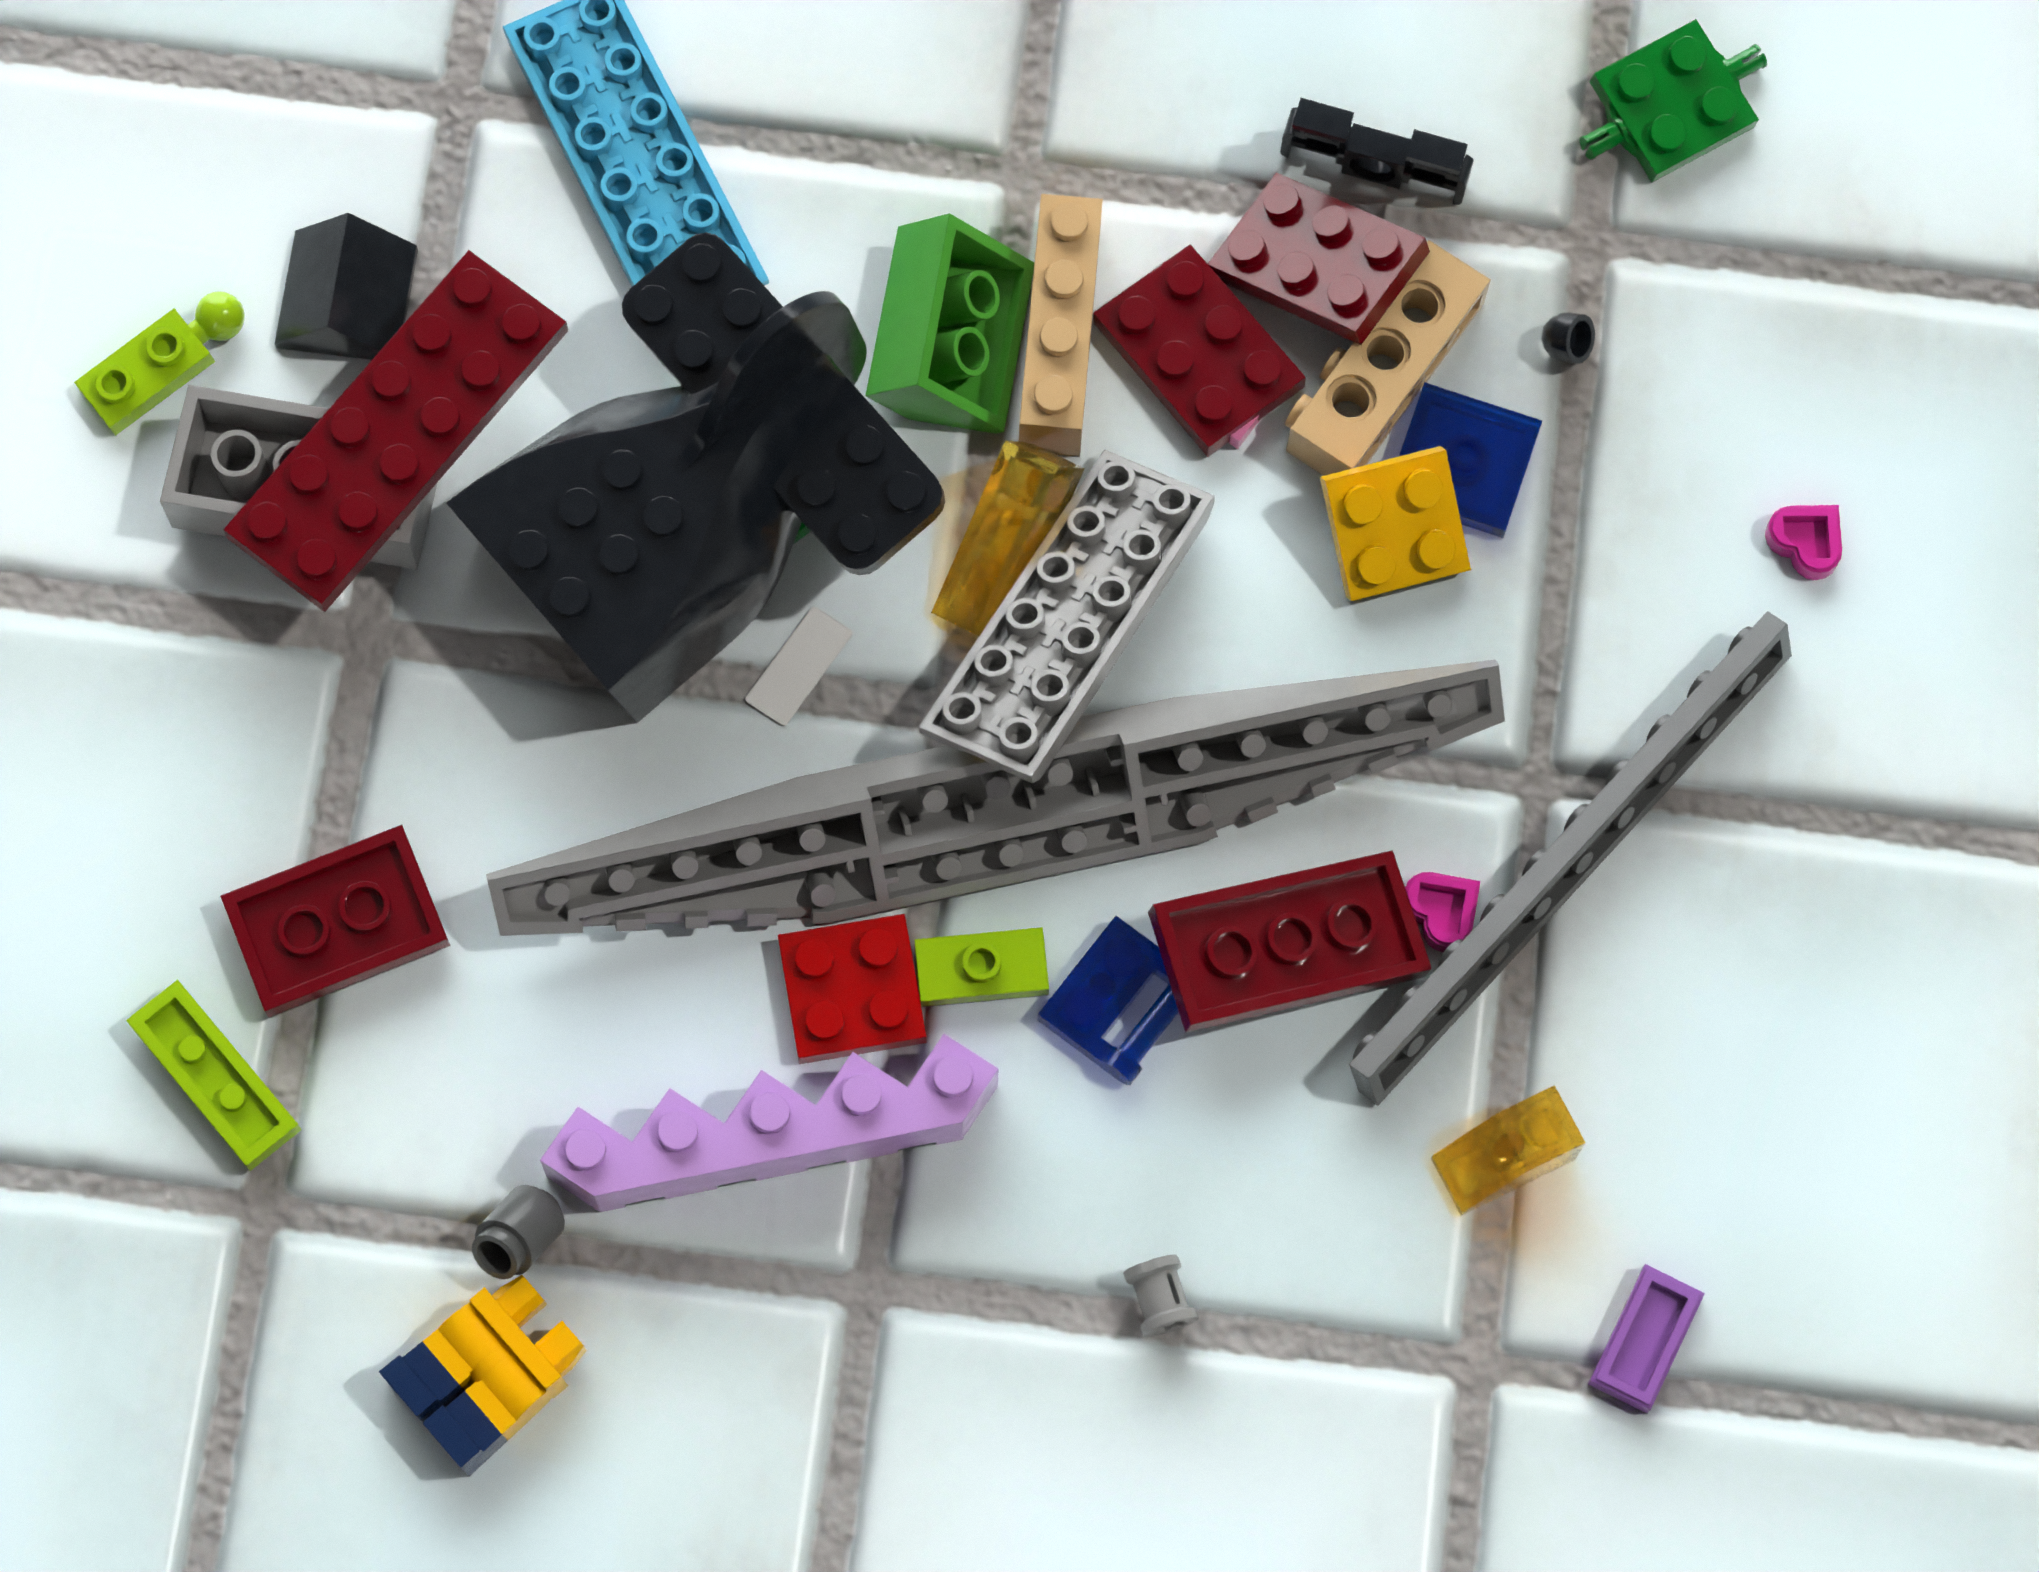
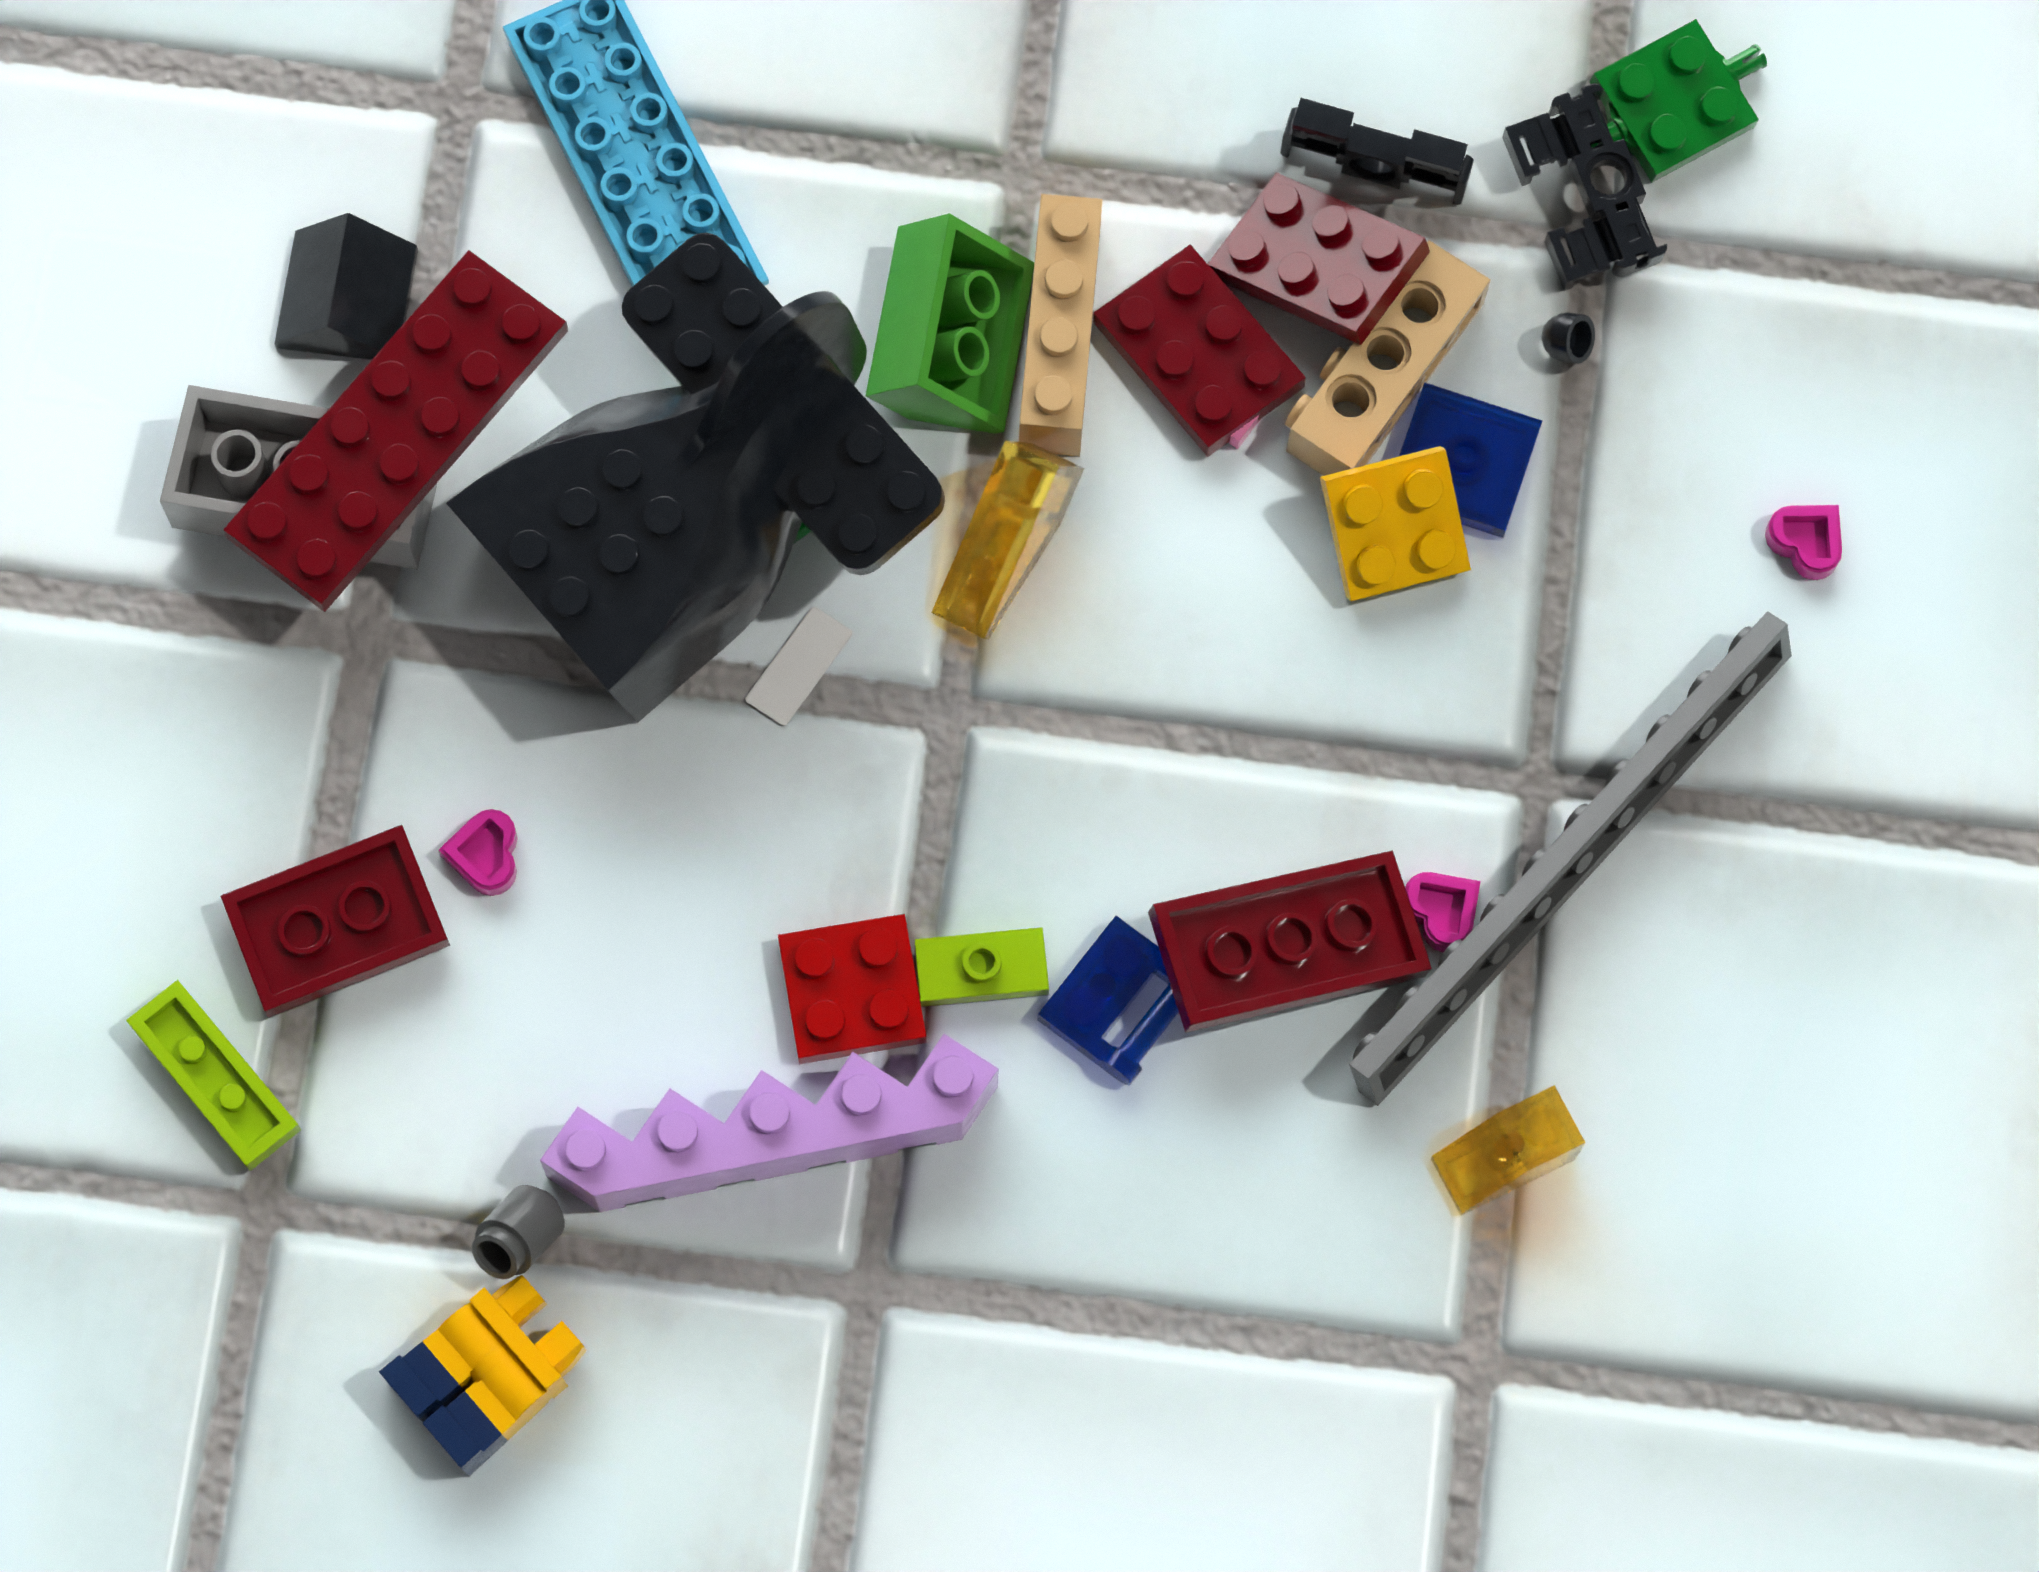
lime plate [74,291,245,436] -> none
light grey wedge [486,660,1505,936] -> none
light grey plate [919,450,1215,783] -> none
light grey bush [1123,1255,1199,1337] -> none
medium lavender tile [1588,1264,1705,1414] -> none
none -> dark pink tile [438,809,518,896]
none -> black piece [1502,83,1667,291]

